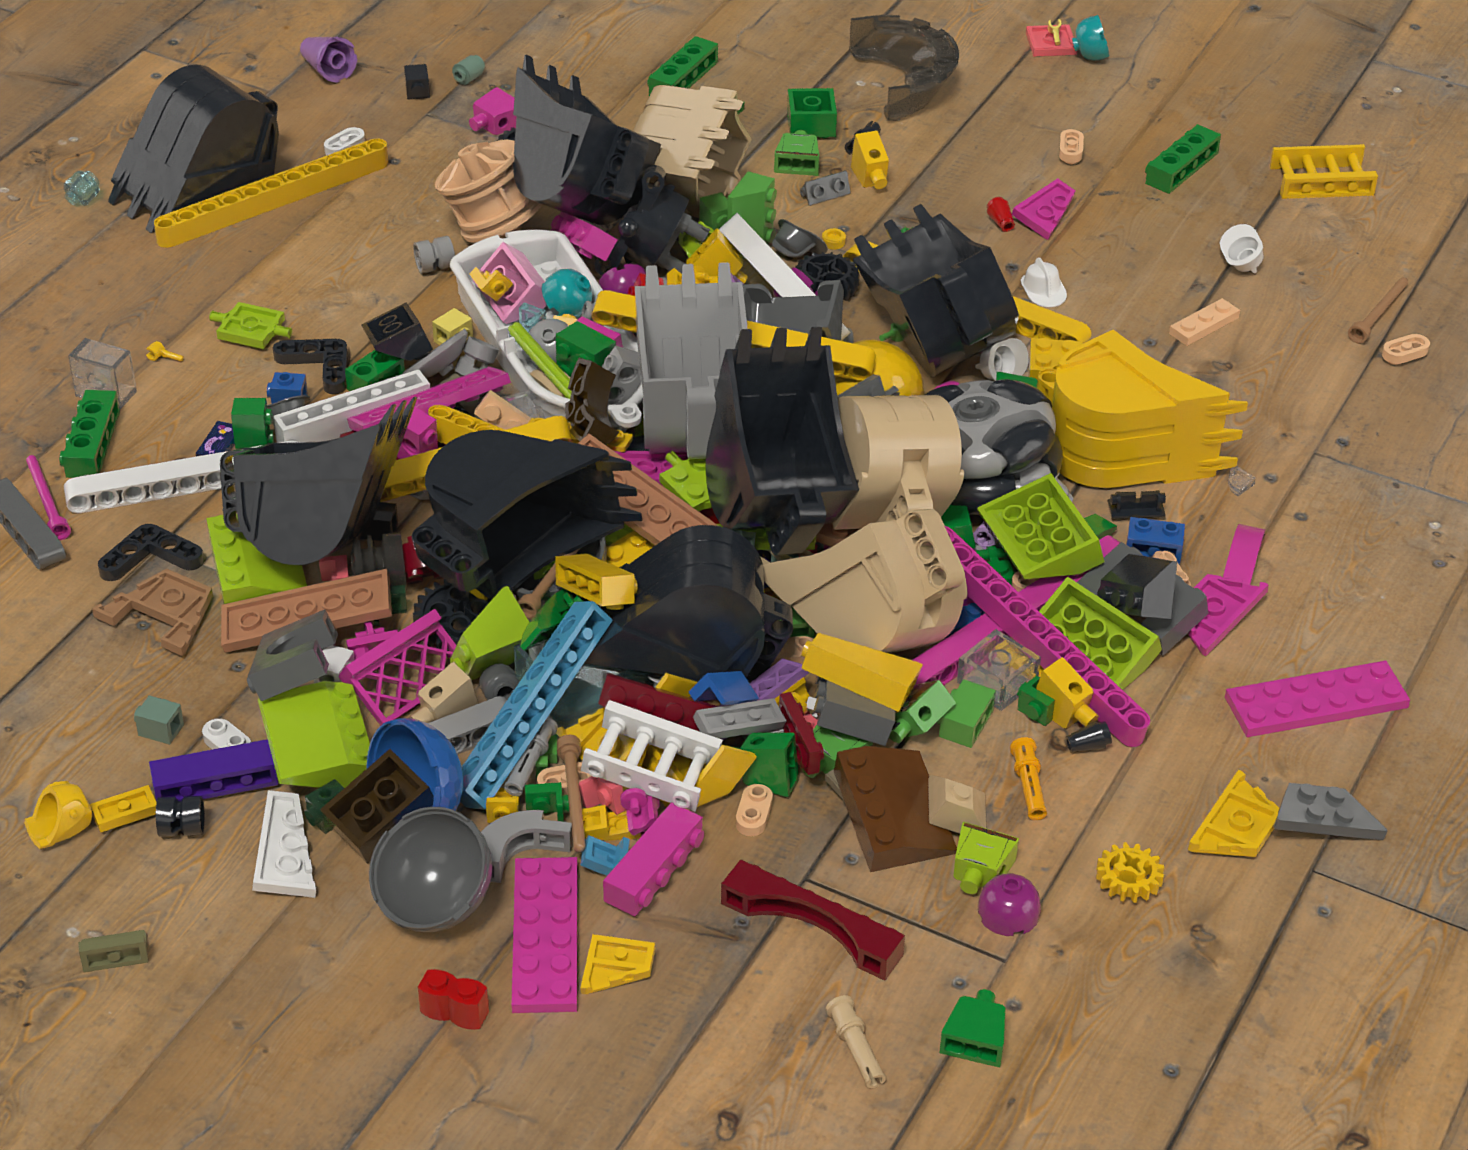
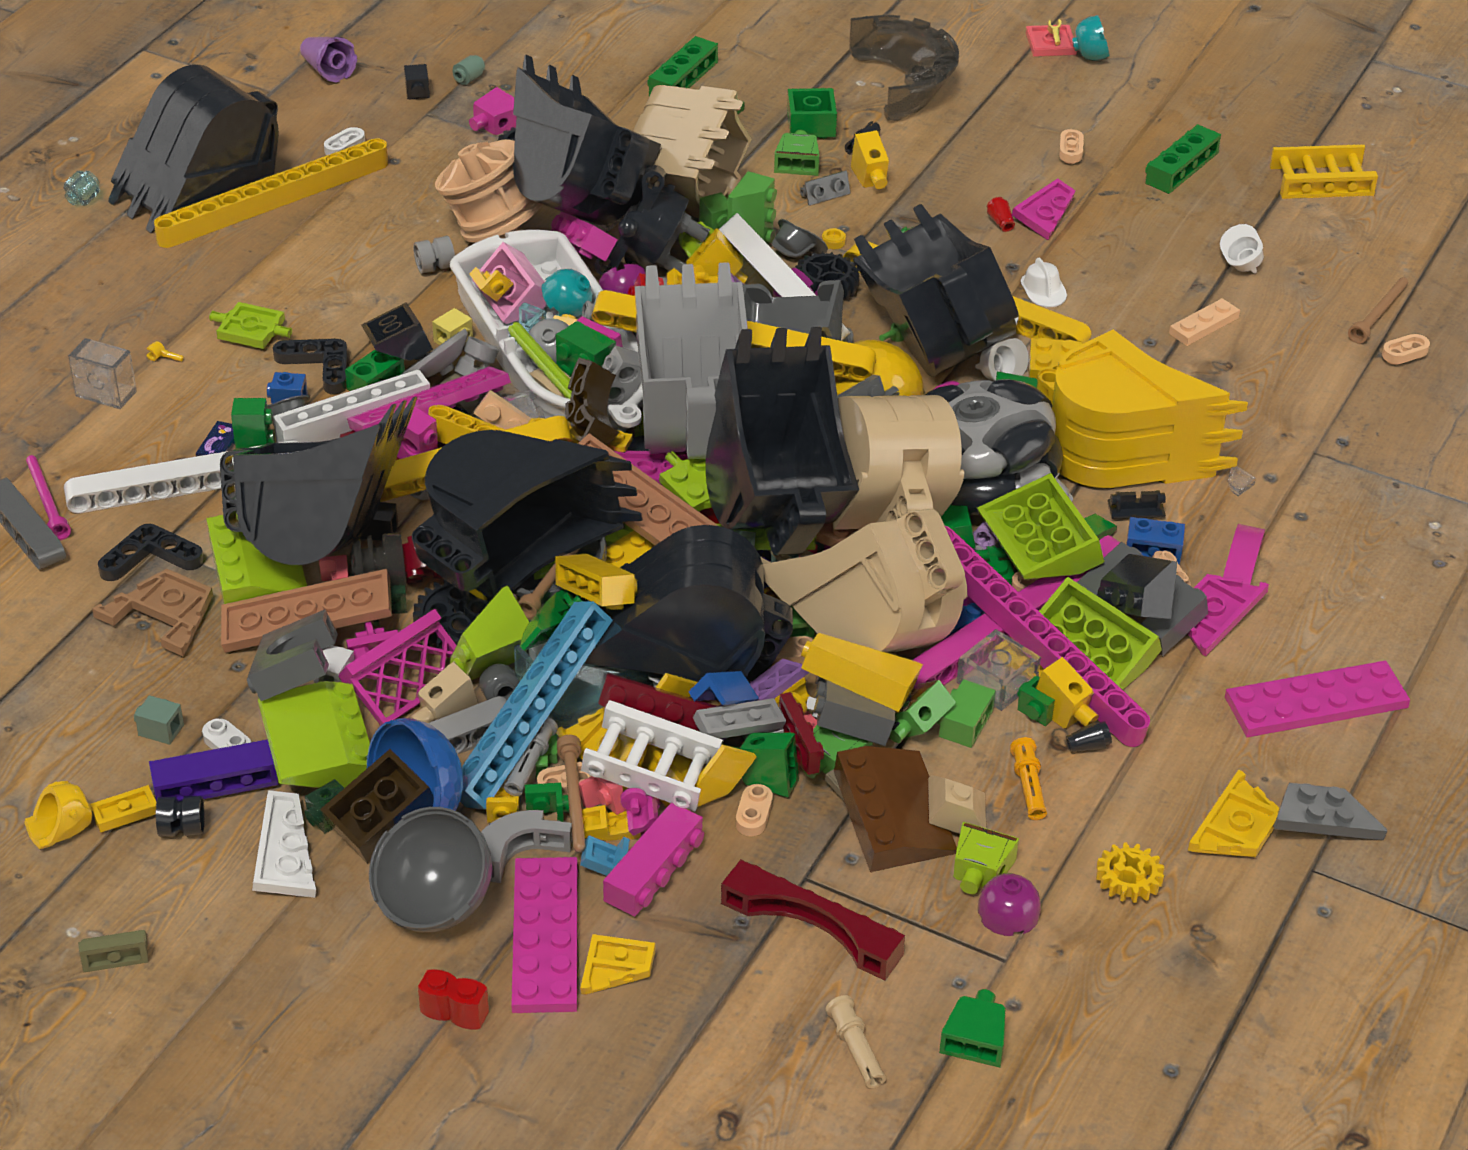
green brick [59,390,120,478] -> none

